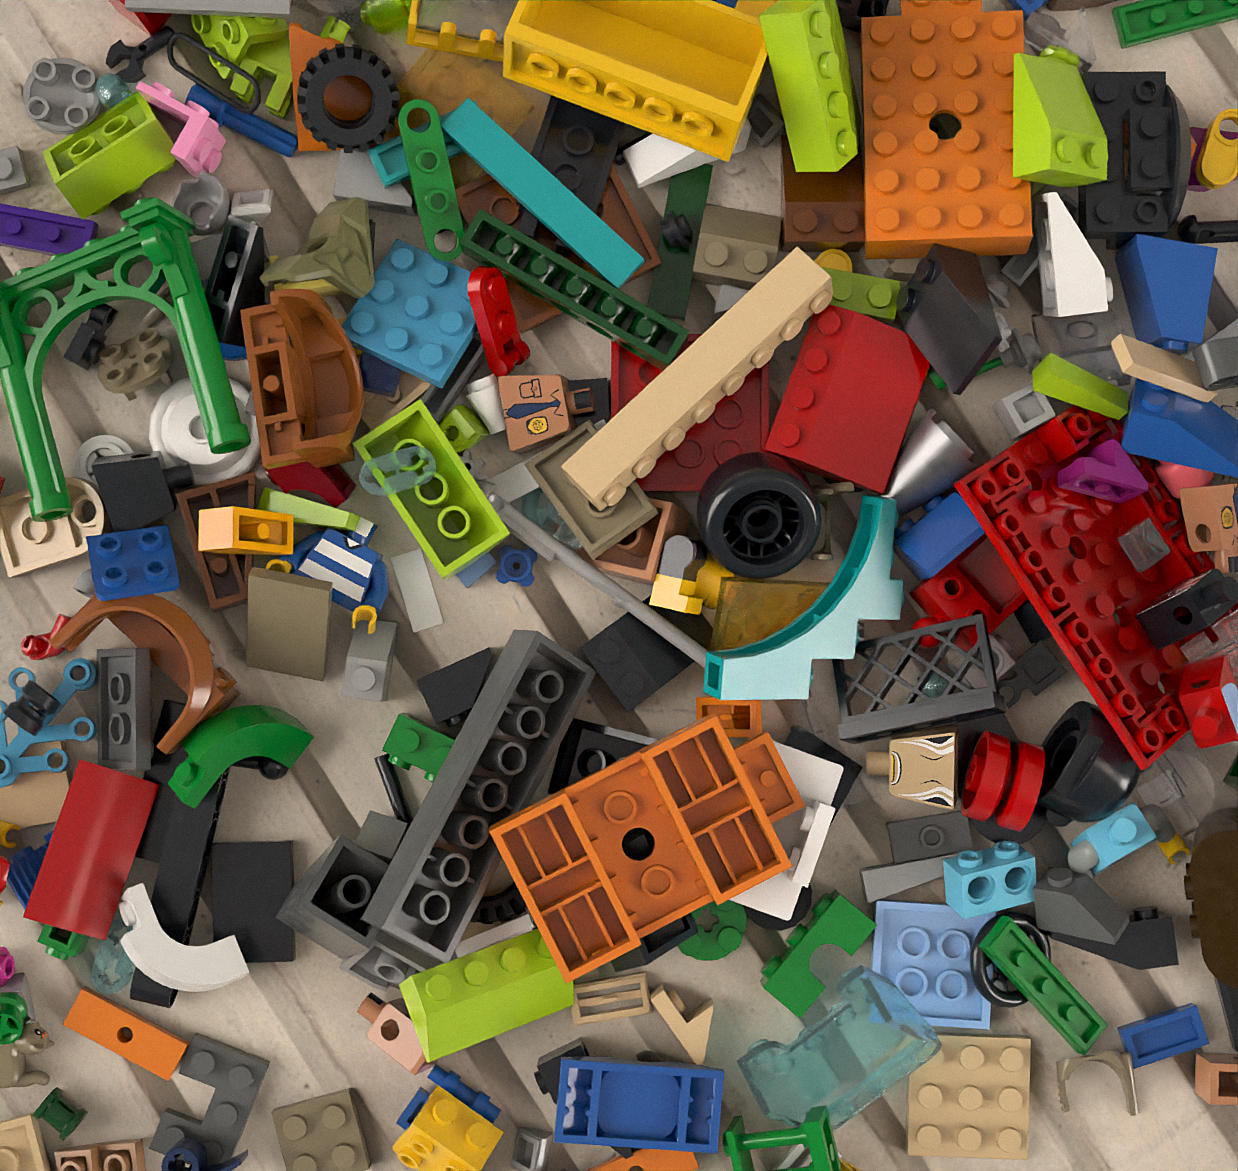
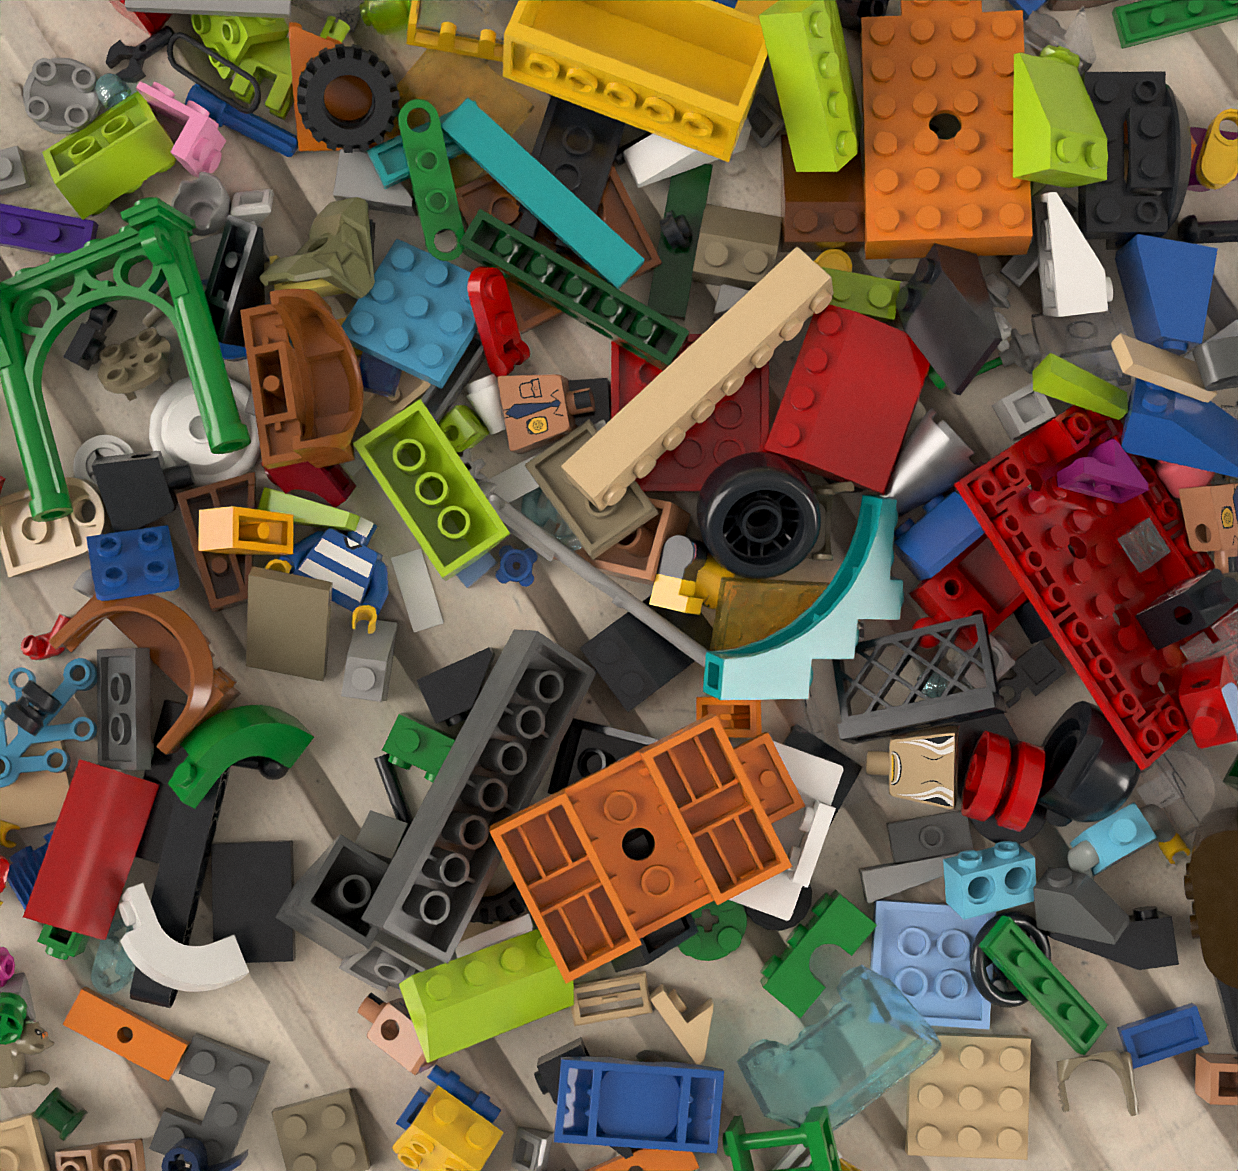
clear light blue beam [359,446,437,497] -> none

